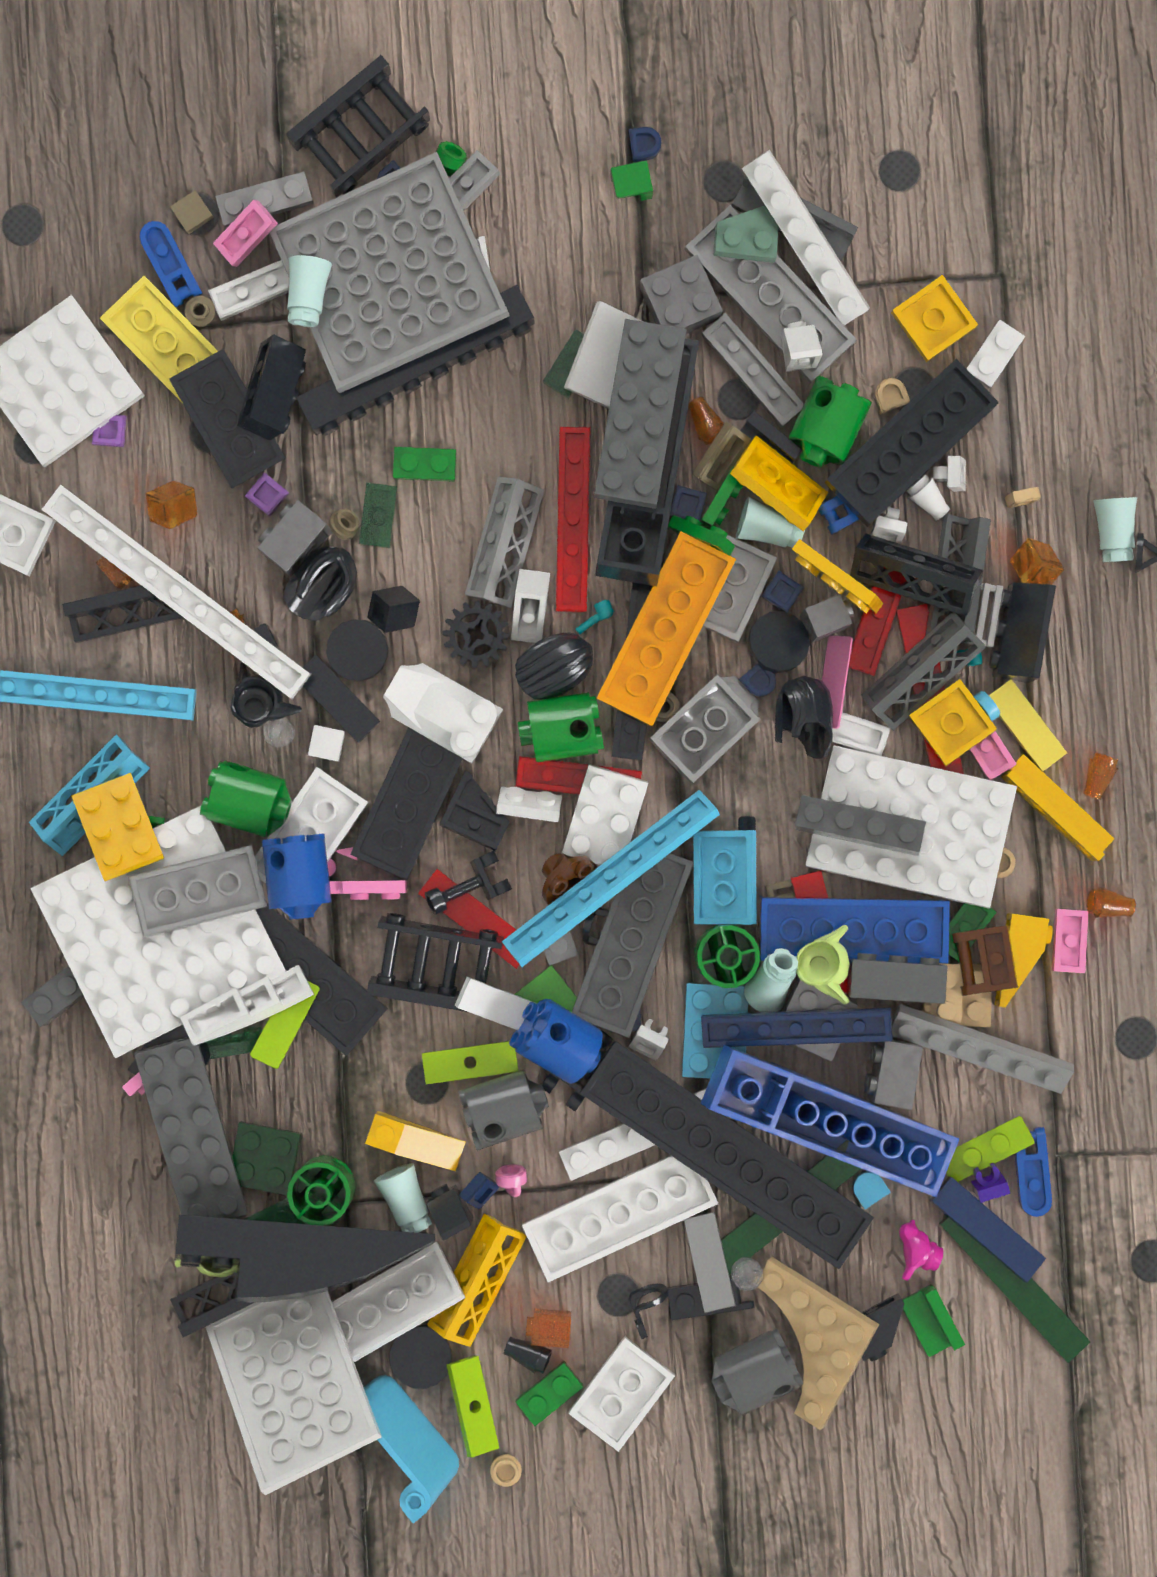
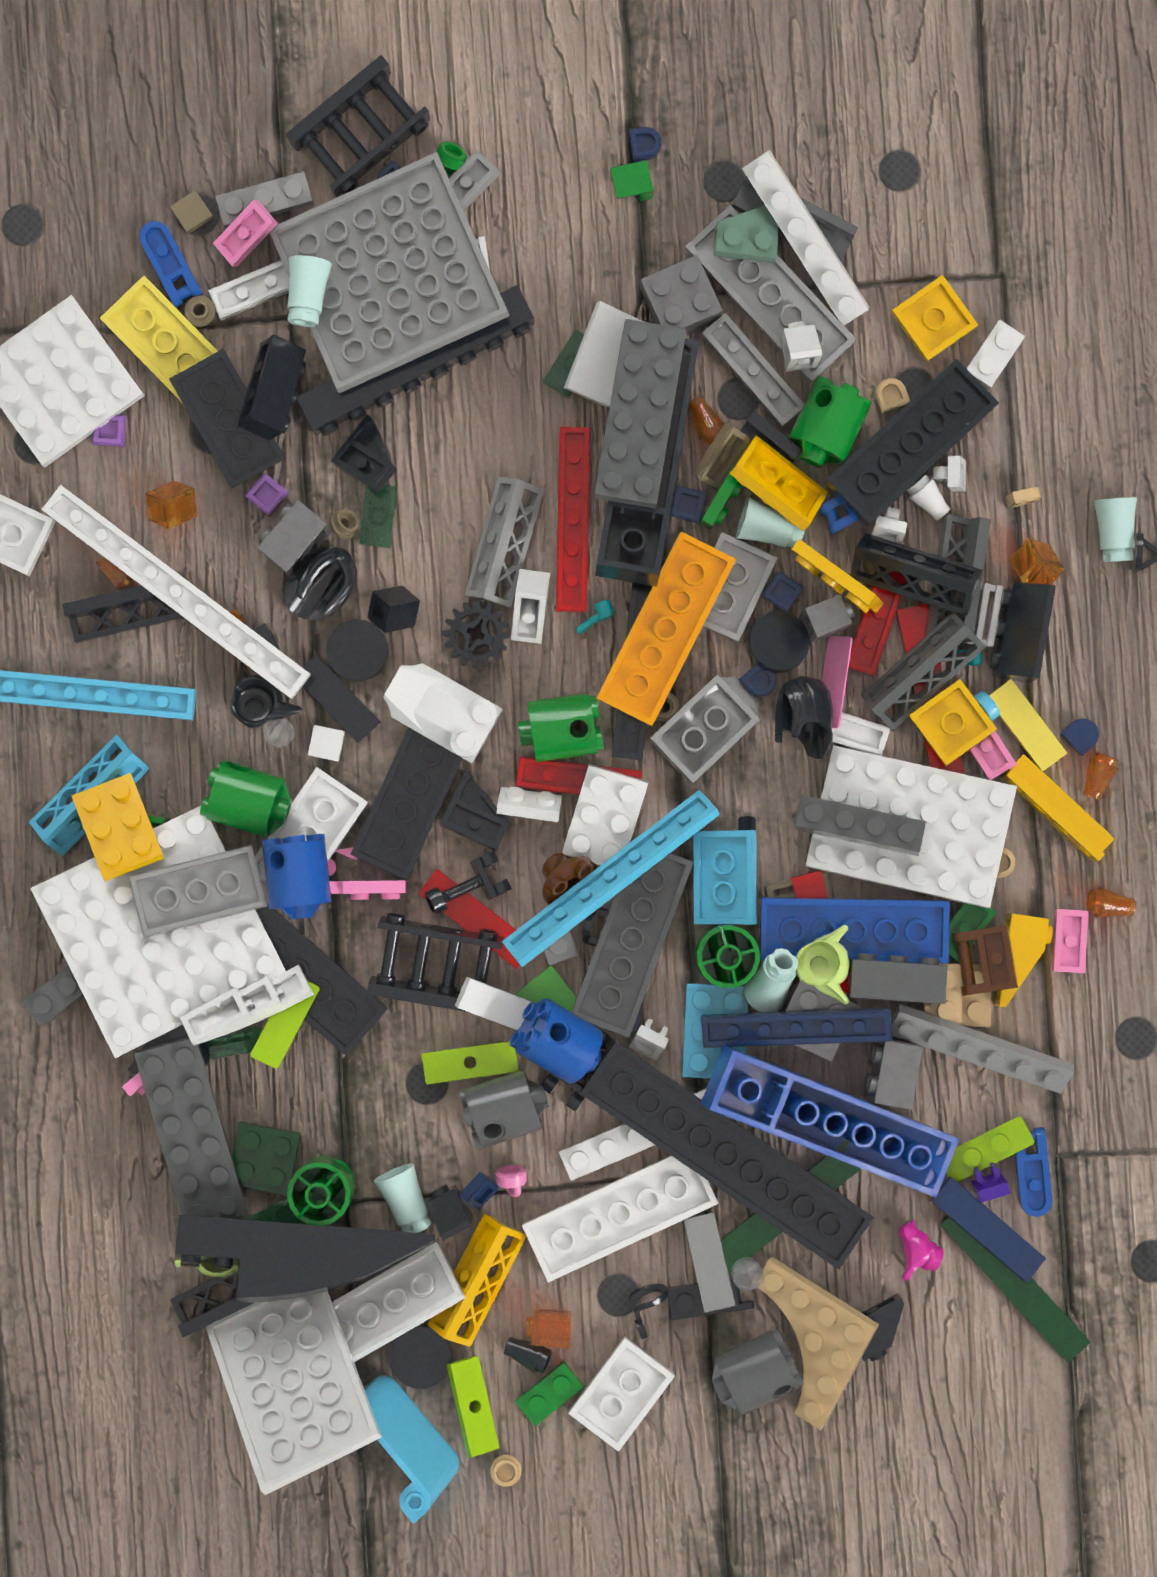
slope [365,1111,466,1171] -> none
green plate [393,447,456,482] -> none
black hair [515,632,593,699] -> none
green plate [668,515,735,556] -> none
medium azure tile [853,1171,891,1209] -> none
green panel [902,1284,965,1357] -> none
none -> black wing [331,415,397,493]
none -> dark blue tile [1060,719,1099,756]

